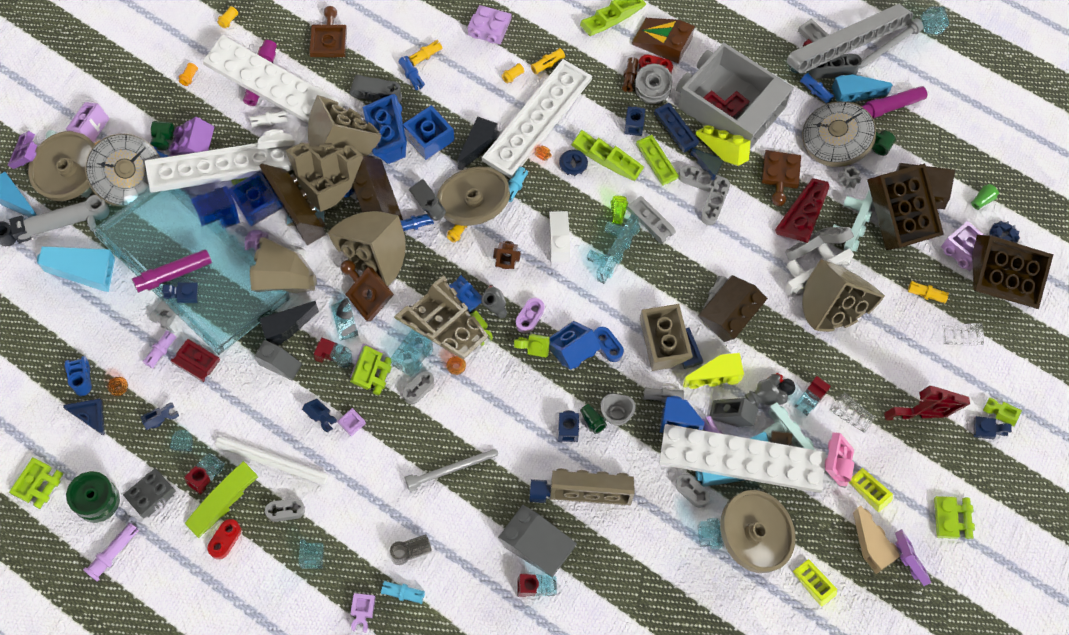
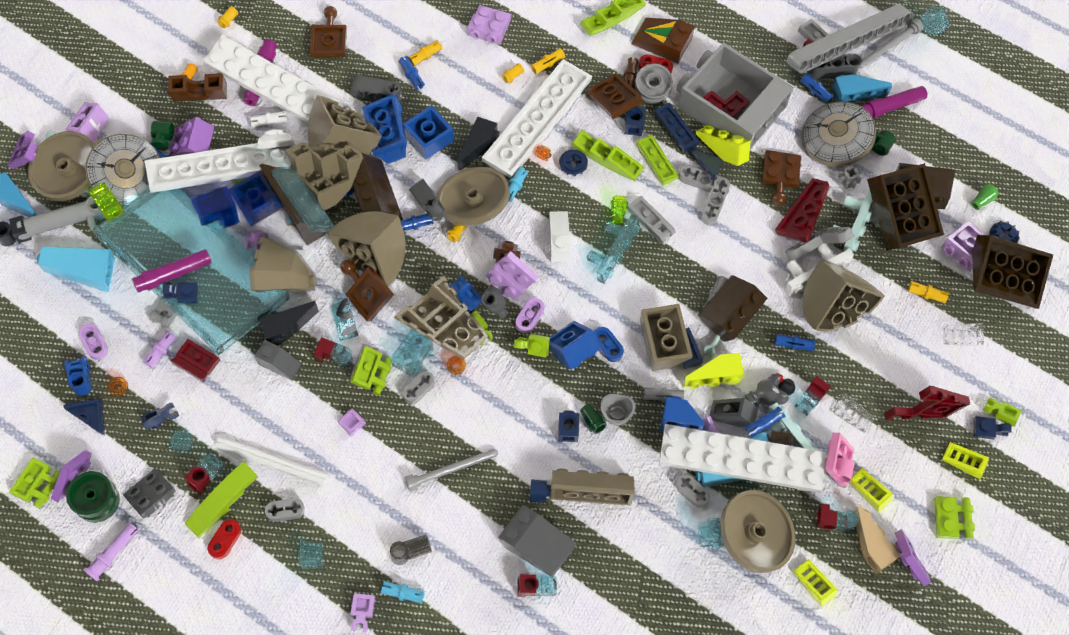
dark blue plate [302,398,337,432] -> none
none -> medium lavender plate [50,450,92,503]
none -> lavender plate [79,324,108,360]
none -> clear neon green slope [88,182,124,222]
none -> reddish brown arch [168,73,227,102]
none -> clear light blue tile [271,168,335,232]
none -> lavender plate [485,251,539,300]
none -> reddish brown plate [586,73,643,119]
none -> light aqua hand [702,335,720,361]
none -> blue pin [745,406,786,438]
none -> blue pin [774,334,815,352]
none -> leg [817,503,859,532]
none -> neon yellow slope [942,442,989,479]

